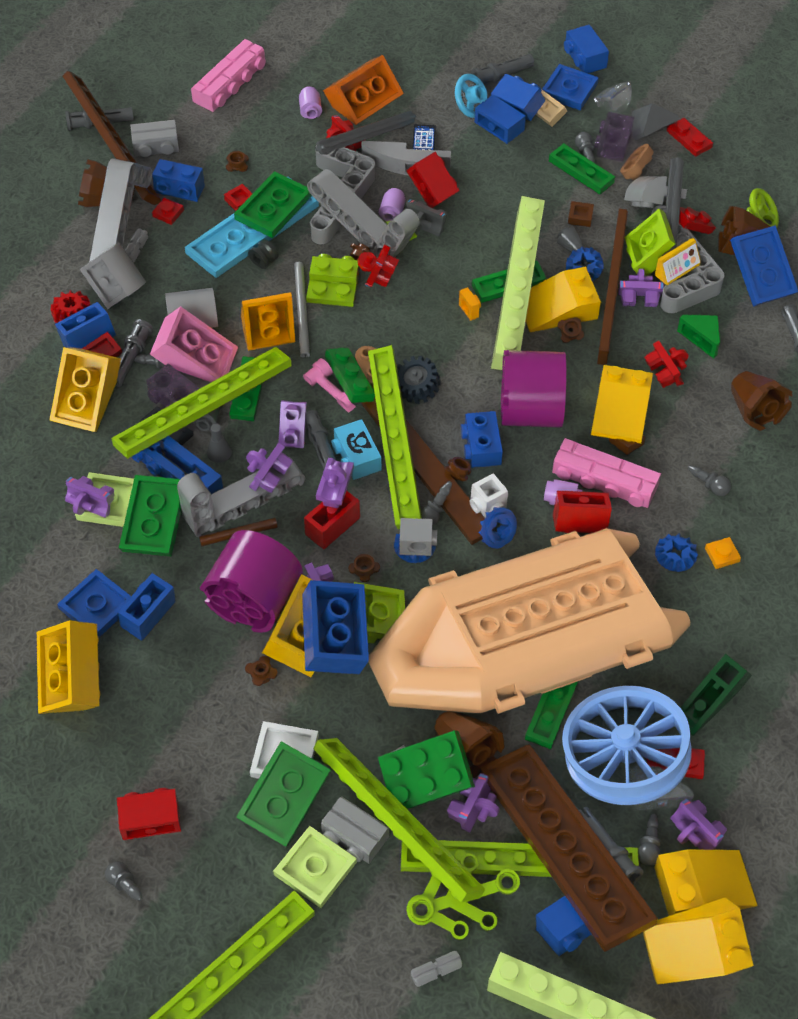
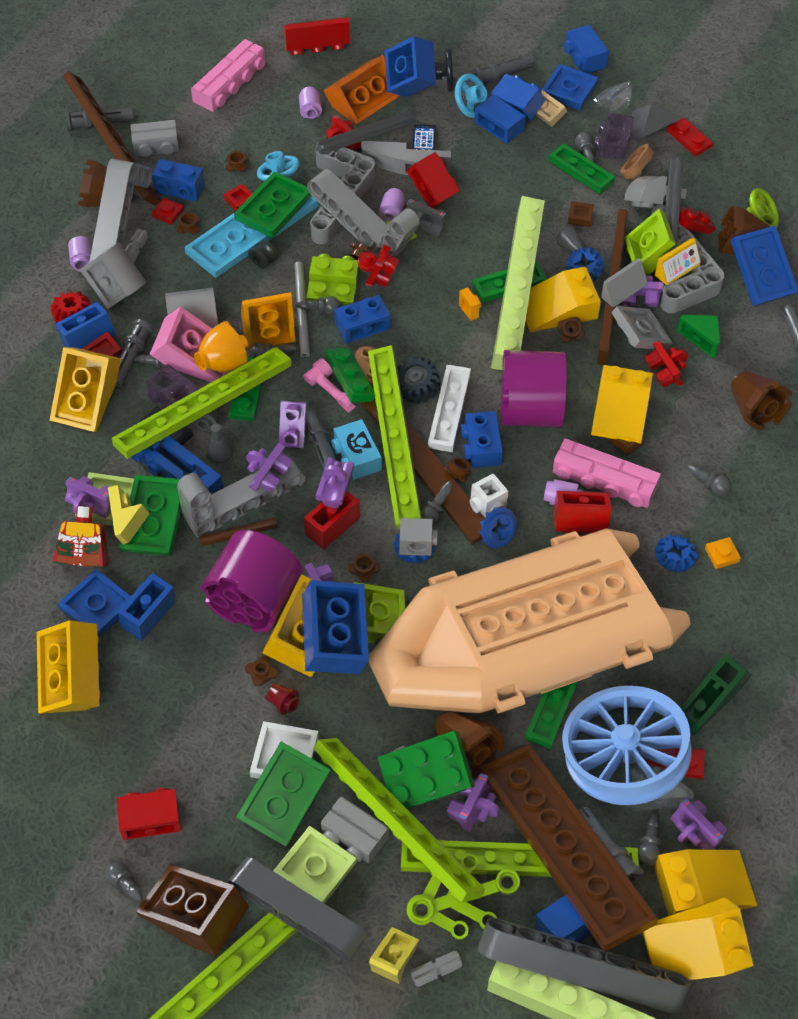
none -> torso [53,506,109,567]
none -> lavender brick [68,236,92,271]
none -> light yellow slope [108,485,149,544]
none -> reddish brown slope [136,864,249,956]
none -> reddish brown plate [177,212,201,234]
none -> light orange piece [194,321,248,372]
none -> dark grey beam [228,857,368,962]
none -> dark grey bar [250,343,296,358]
none -> medium azure piece [257,151,300,181]
none -> dark red hose [265,683,299,715]
none -> red slope [282,17,350,55]
none -> dark grey bar [295,296,341,315]
none -> blue brick [334,295,390,344]
none -> light yellow slope [369,927,419,984]
none -> blue piece [385,36,454,97]
none -> white plate [428,365,471,452]
none -> dark grey beam [477,918,691,1014]
none -> light grey slope [601,258,647,307]
none -> light grey plate [611,306,673,350]

